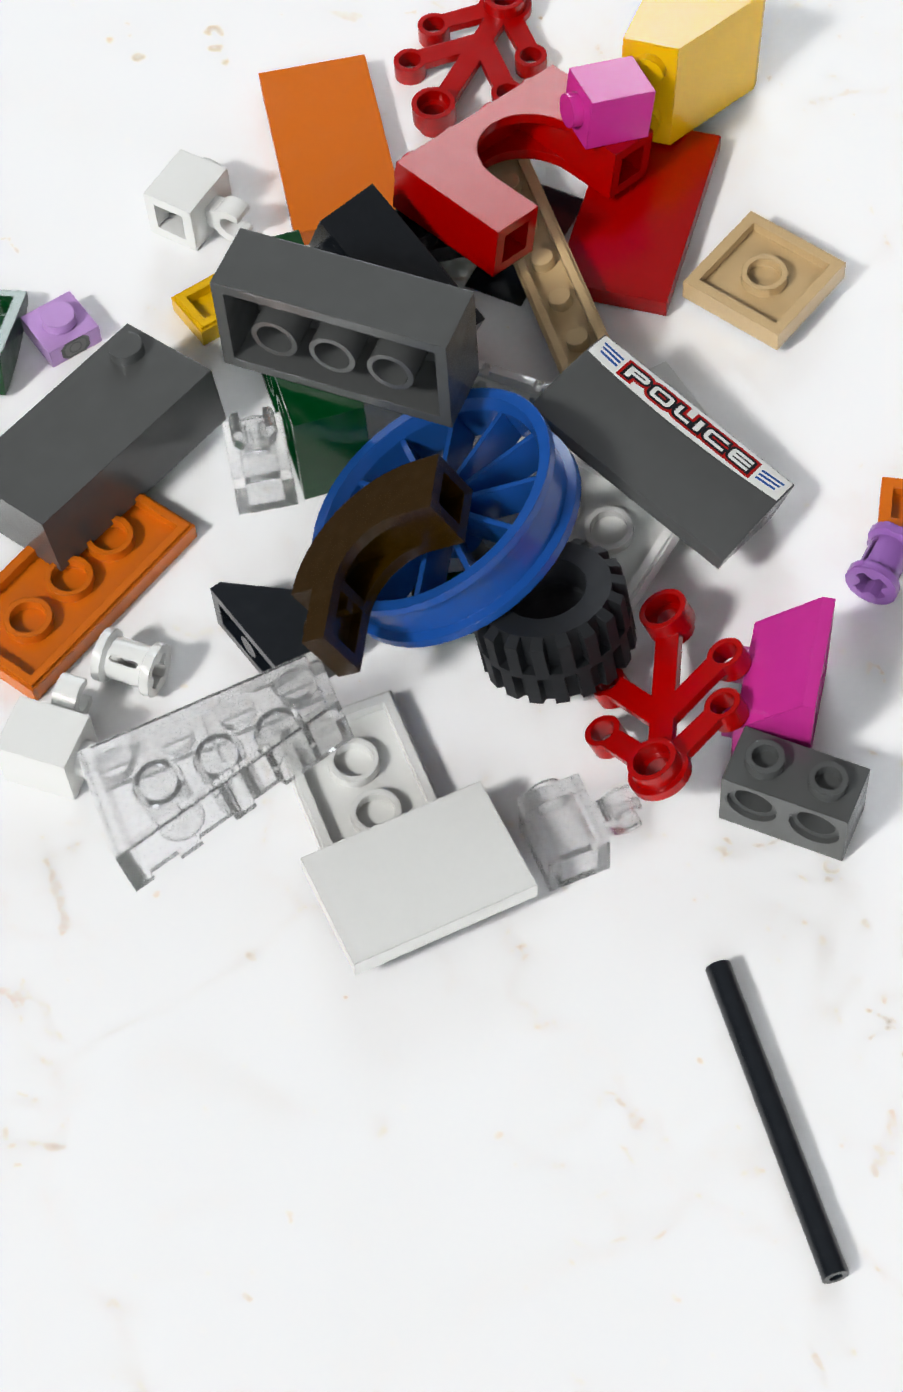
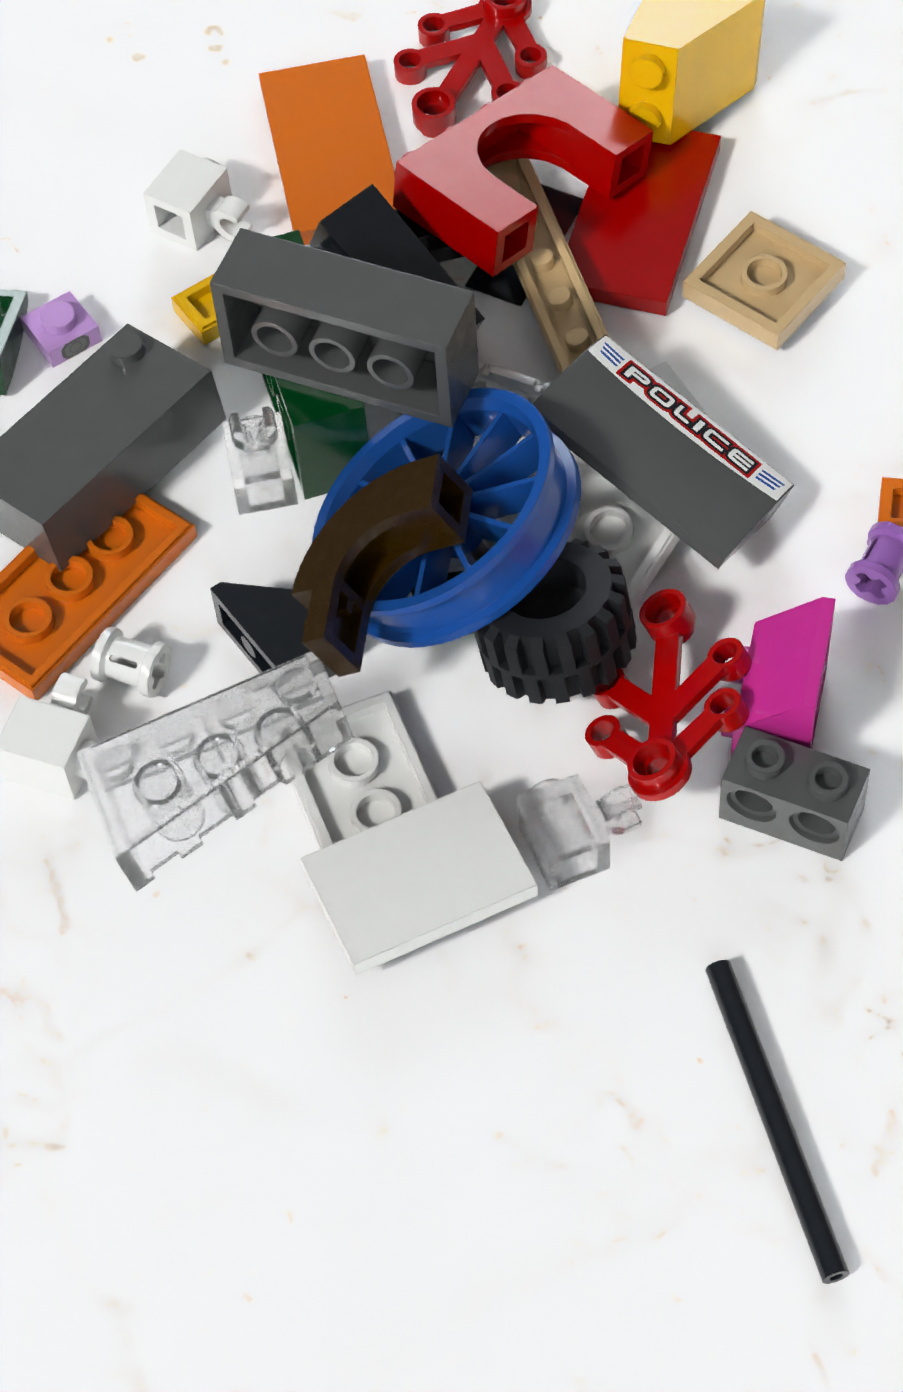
dark pink brick [560,56,656,150] -> none

